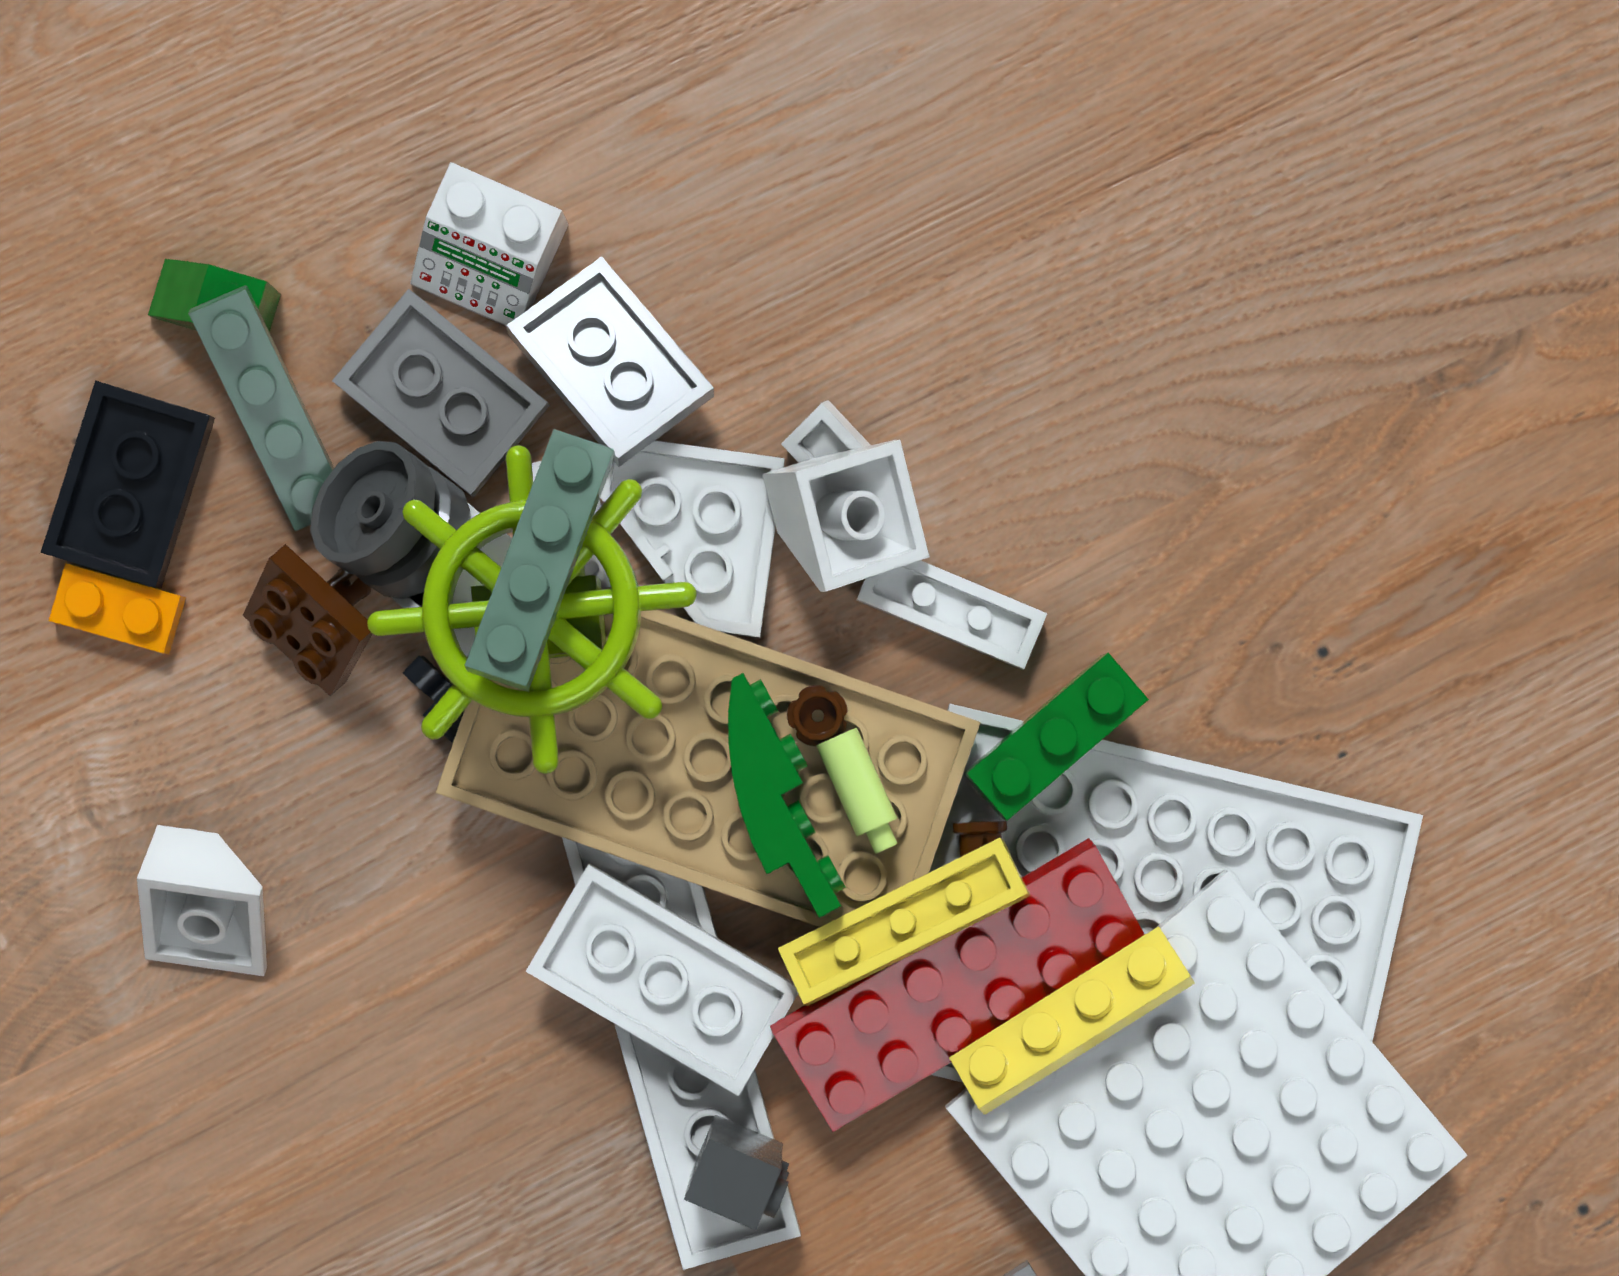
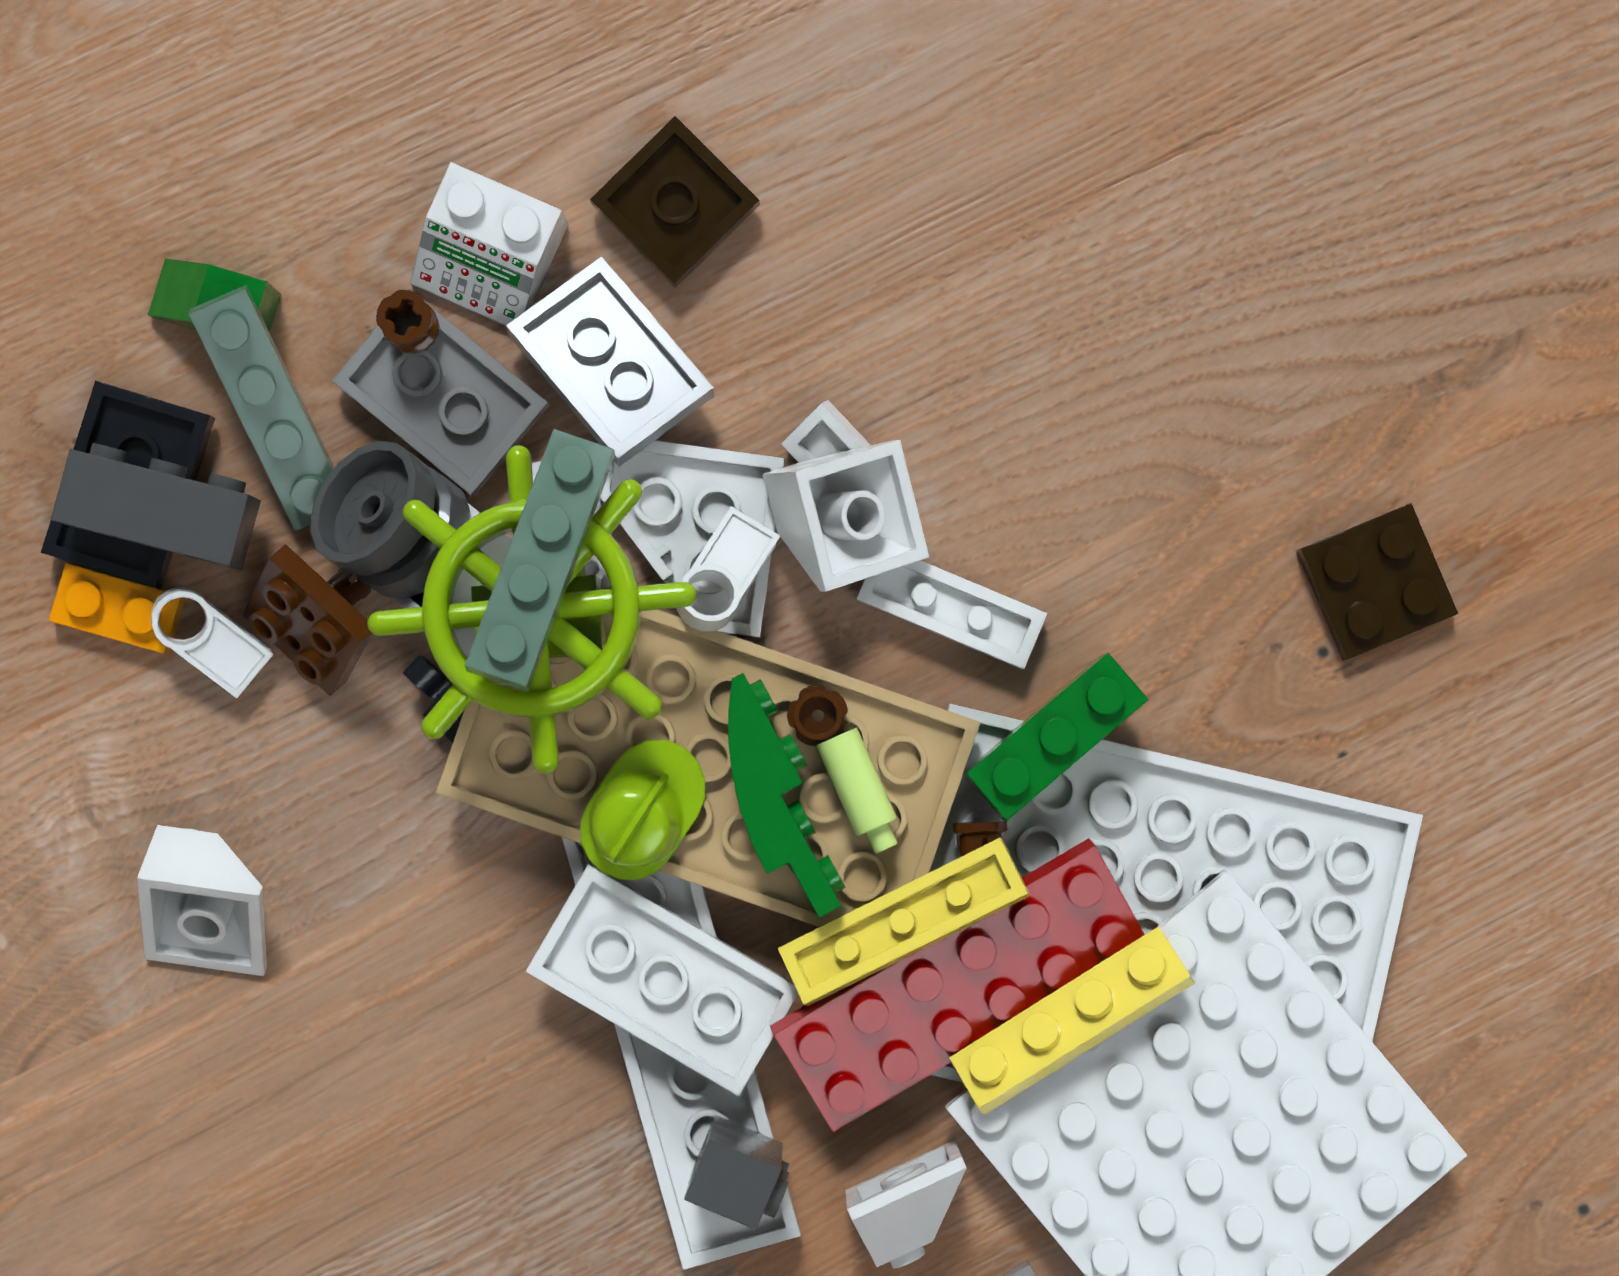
none -> dark grey brick [51,443,261,570]
none -> white piece [151,587,273,698]
none -> reddish brown bush [376,290,439,354]
none -> lime piece [580,740,705,880]
none -> dark brown plate [590,116,760,288]
none -> white piece [676,506,780,632]
none -> white slope [845,1140,967,1269]
none -> dark brown plate [1297,503,1458,661]

